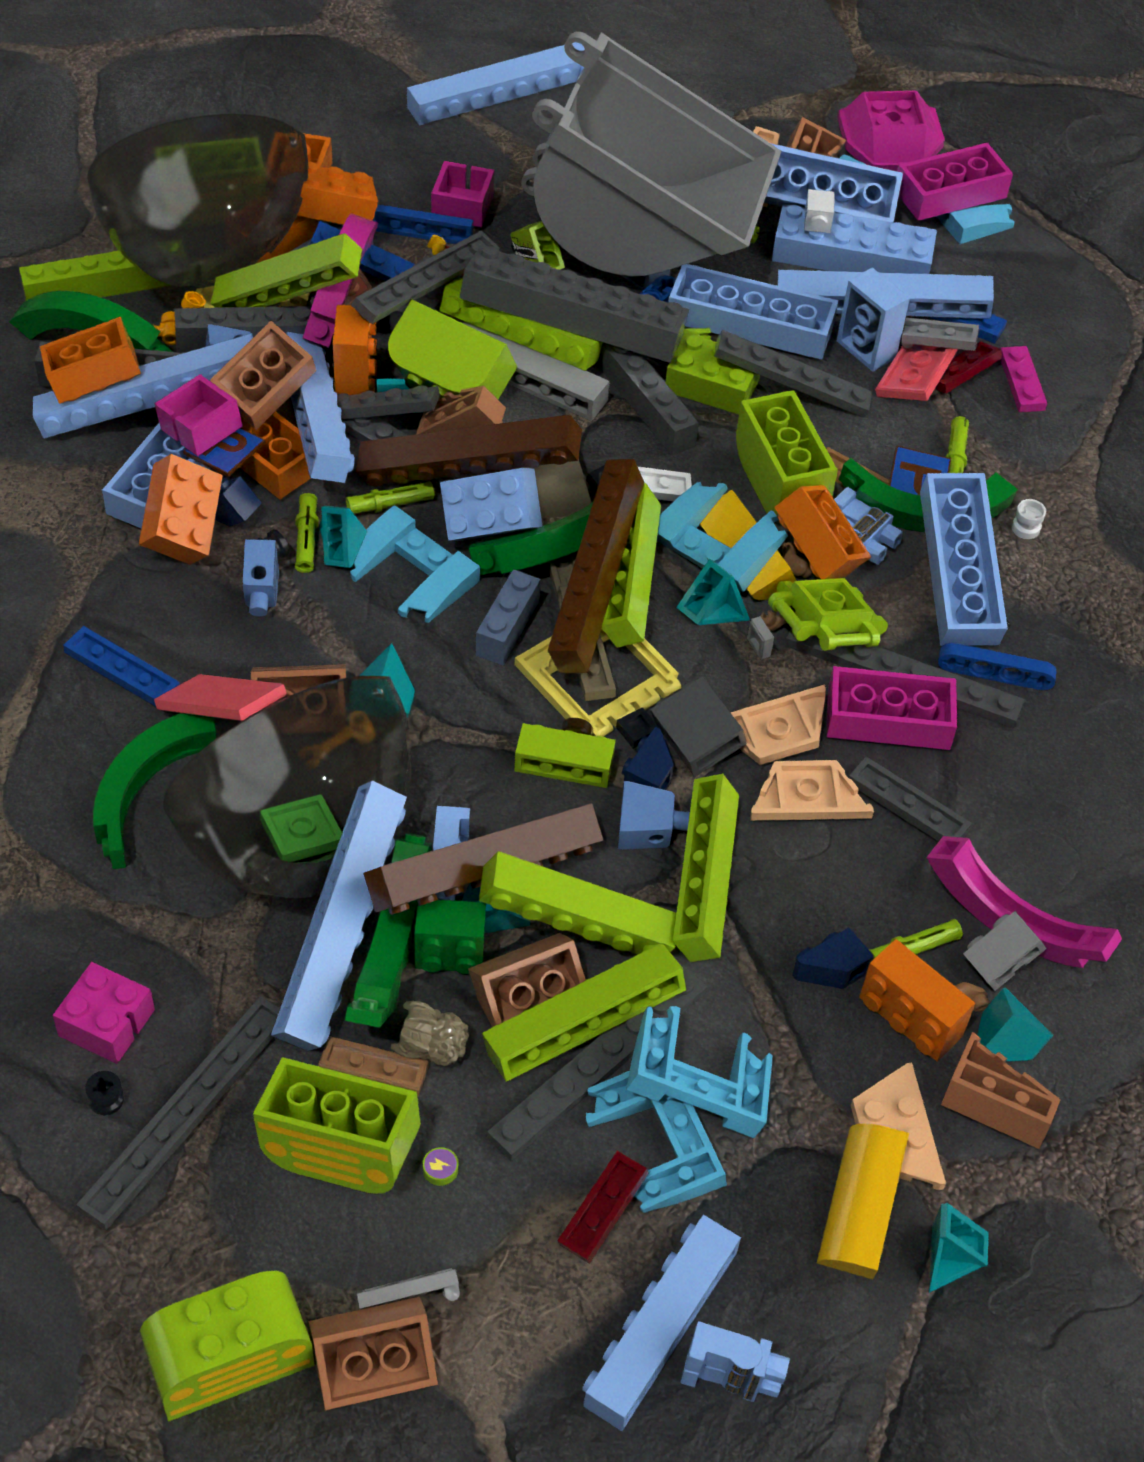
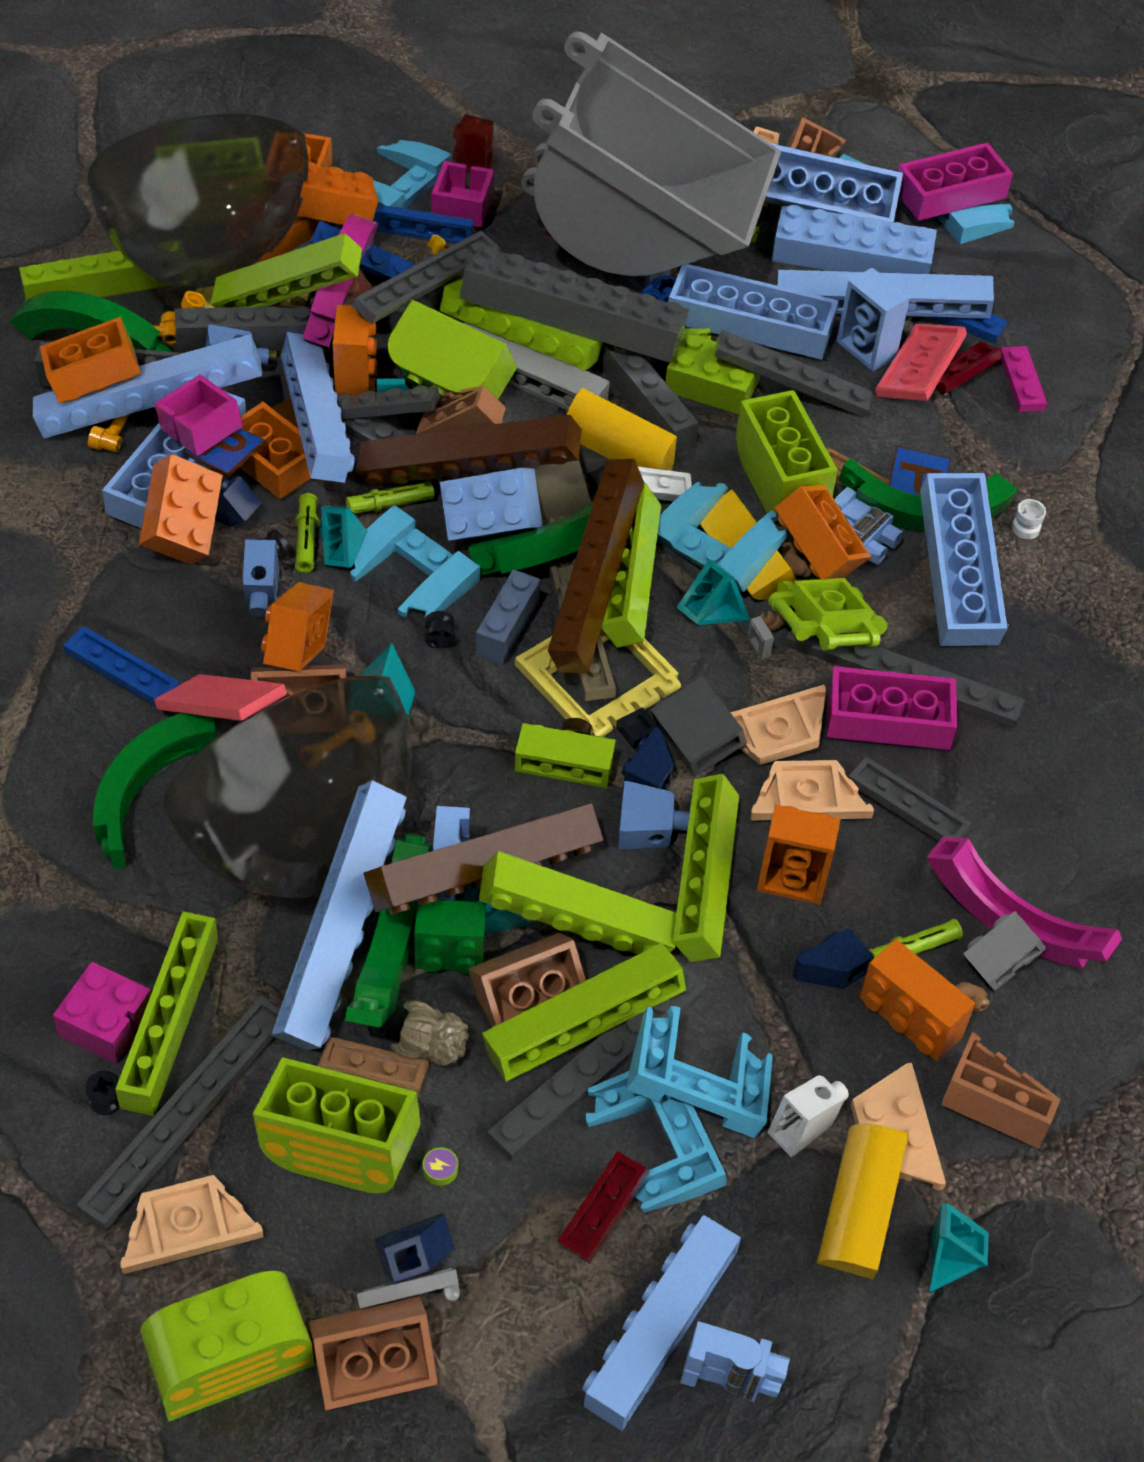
nougat slope [210,321,316,430] -> none
bright green plate [260,794,342,864] -> none
light blue brick [407,42,585,125] -> none
lime torso [511,221,565,270] -> none
white brick [804,189,834,233] -> none
dark pink piece [837,91,945,171] -> none
light grey hinge [902,318,979,351] -> none
blue beam [938,643,1057,690] -> none
lime pin [945,416,969,473] -> none
teal slope [977,988,1054,1062] -> none
none -> light orange brick [87,413,132,453]
none -> lime brick [115,911,218,1117]
none -> light nougat wing [120,1175,264,1274]
none -> orange brick [261,582,334,672]
none -> medium azure wedge [373,140,451,209]
none -> dark blue slope [374,1213,454,1284]
none -> black wheel [425,611,455,649]
none -> clear red brick [453,114,494,174]
none -> yellow brick [567,388,677,471]
none -> orange brick [757,804,841,905]
none -> white torso [767,1075,849,1158]

